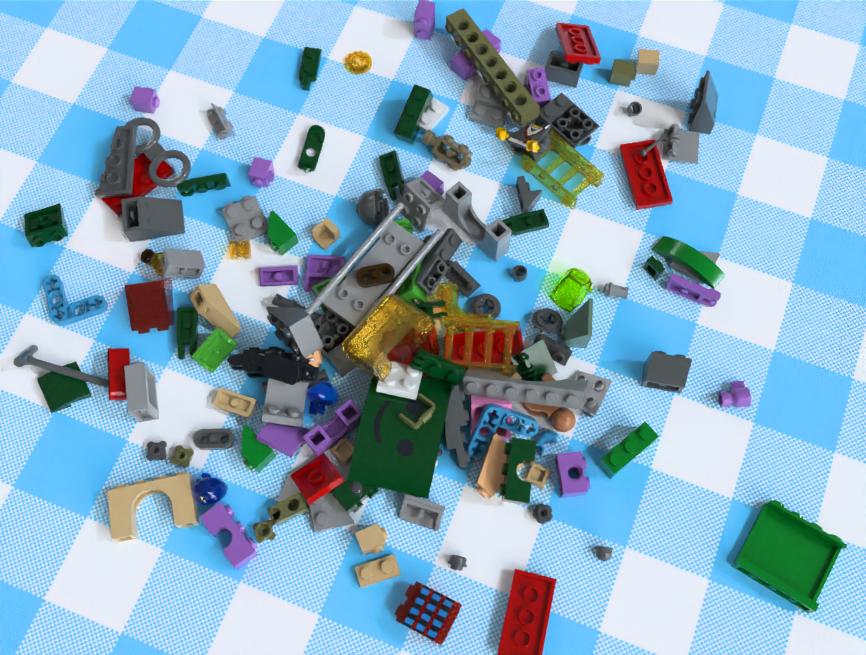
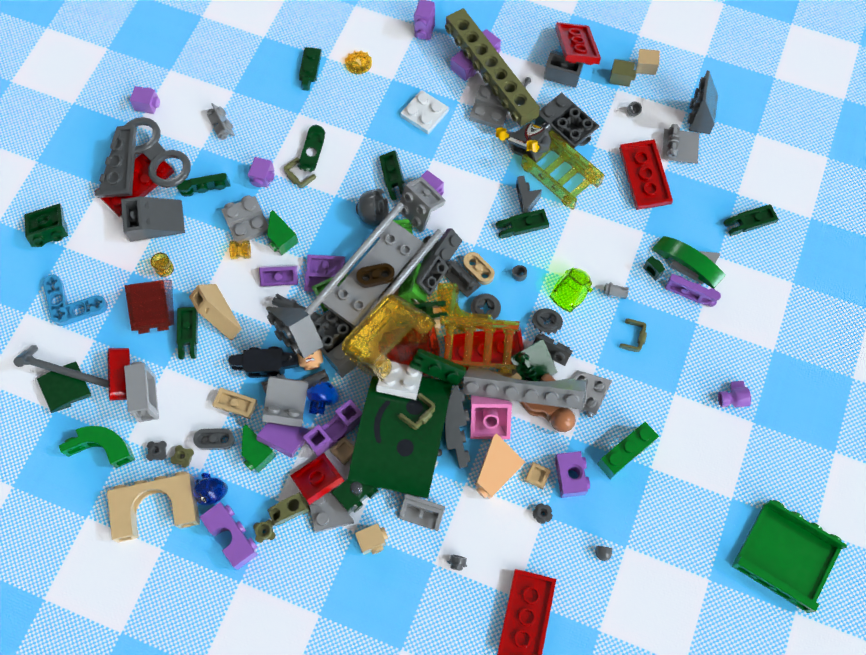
dark brown hinge [141,249,157,265] -> none
light grey hinge [161,249,206,278] -> none
bright green hinge [191,327,238,373] -> none
black hinge [250,348,319,385] -> none
tan panel [311,217,341,250] -> none
tan plate [355,554,401,588] -> none
dark green arch [394,84,433,145] -> none
slope [394,581,462,647] -> none
dark tan brick [422,130,473,171] -> none
light grey arch [445,181,512,262] -> none
dark azure beam [467,403,539,459] -> none
dark green arch [499,437,536,505] -> none
medium lavender brick [524,67,551,110] -> none
dark azure arm [536,431,558,457] -> none
sand green slope [560,298,593,349] -> none
dark grey hinge [640,133,668,156] -> none
dark grey slope [641,351,692,393] -> none
none -> green arch [59,426,136,468]
none -> olive piece [284,157,316,188]
none -> tan plate [463,252,495,285]
none -> olive piece [619,319,647,352]
none -> dark green hinge [723,204,779,236]

